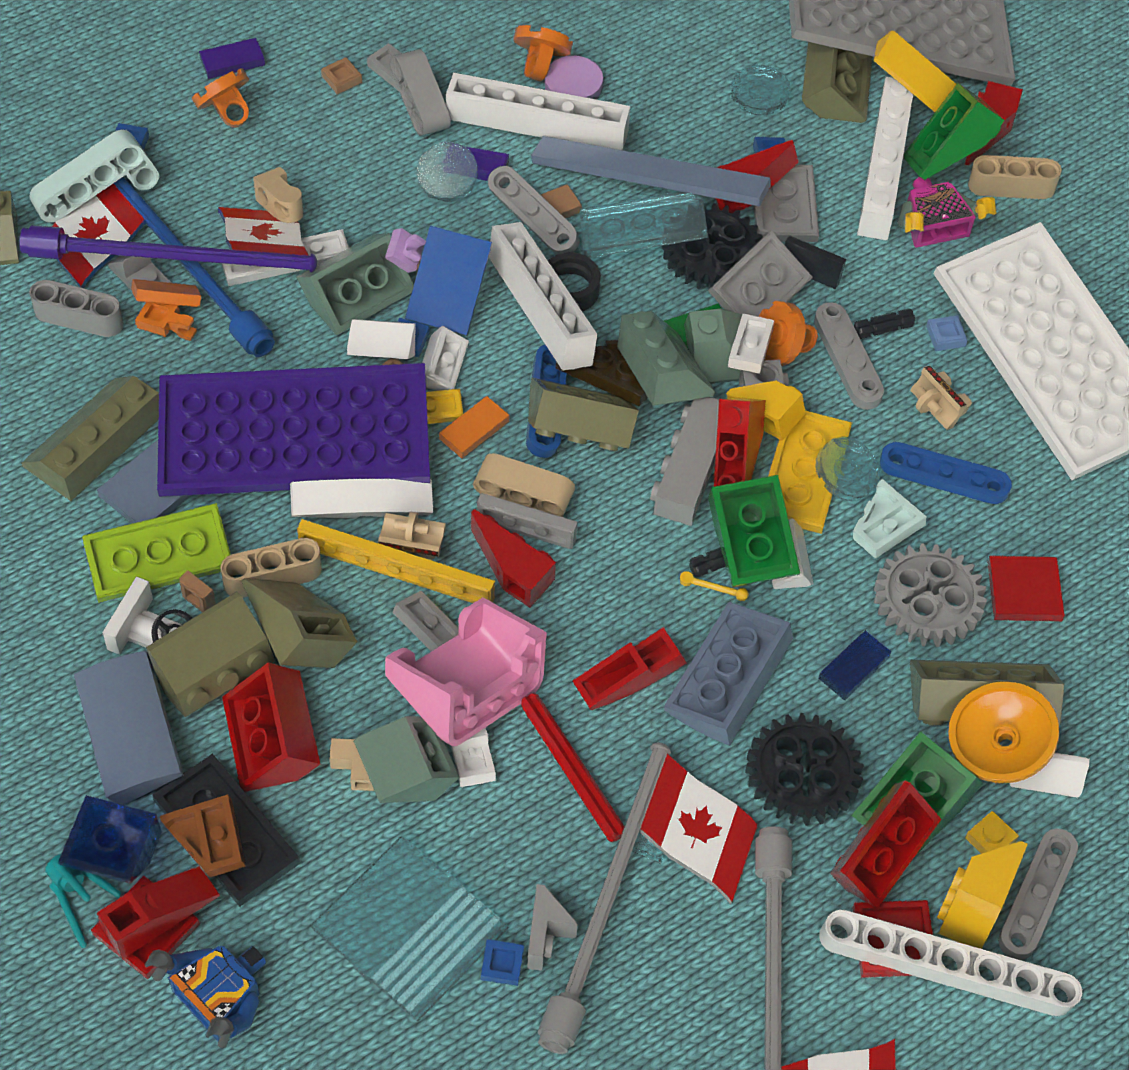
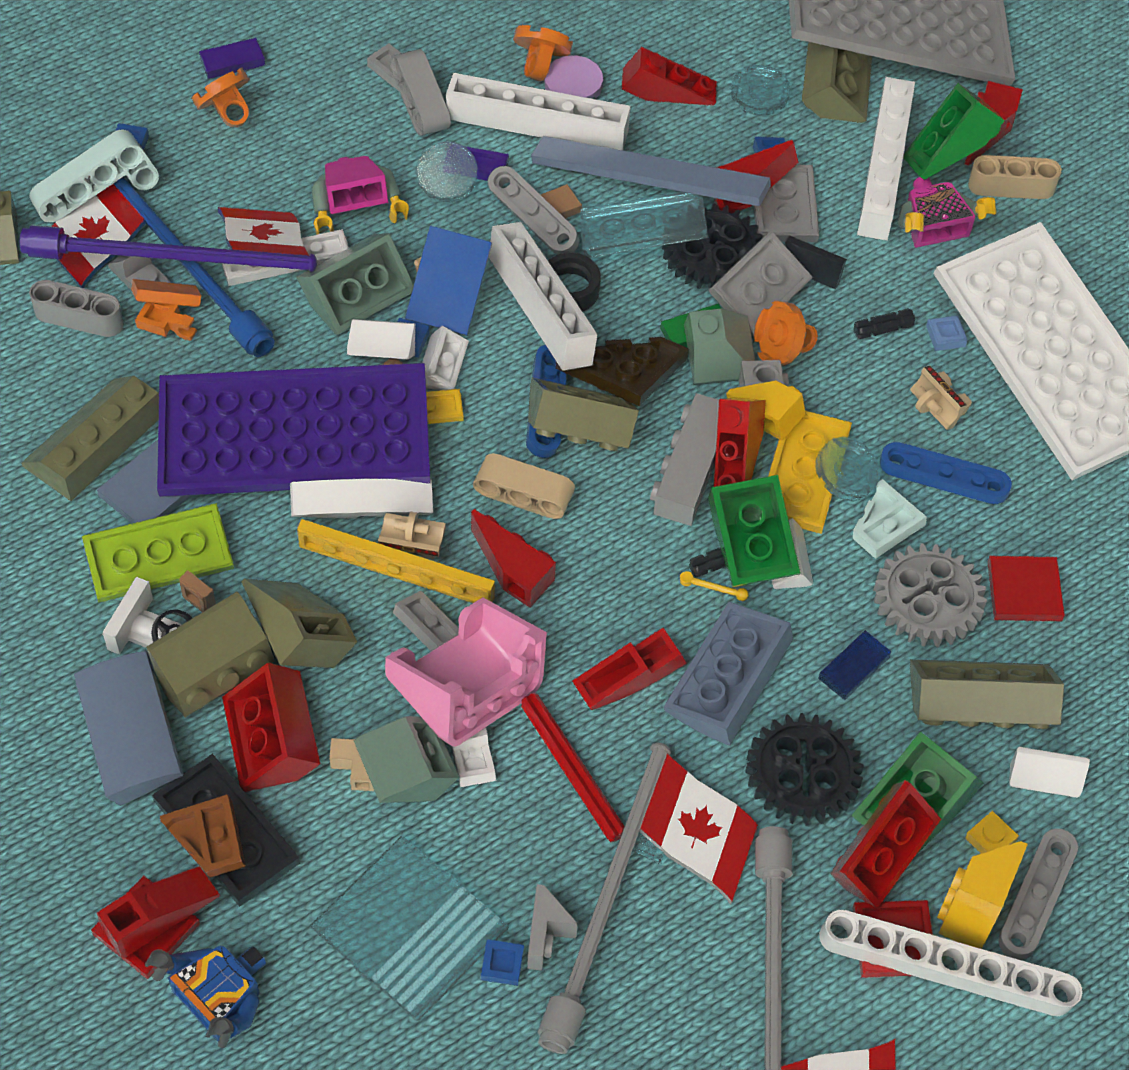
teal plant [45,852,122,948] -> none
clear blue slope [58,795,162,884] -> none
tan beam [221,538,322,598] -> none
tan leg [253,167,303,223] -> none
medium nougat tile [321,57,362,94] -> none
lavender tile [385,228,426,273] -> none
orange tile [439,396,510,459] -> none
light grey tile [477,493,578,549] -> none
sand green slope [617,311,715,406] -> none
white plate [728,314,774,374] -> none
light grey plate [814,302,884,410] -> none
yellow slope [874,30,956,112] -> none
light orange dish [948,682,1059,783] -> none
none -> dark pink torso [312,156,409,235]
none -> red slope [621,46,717,106]

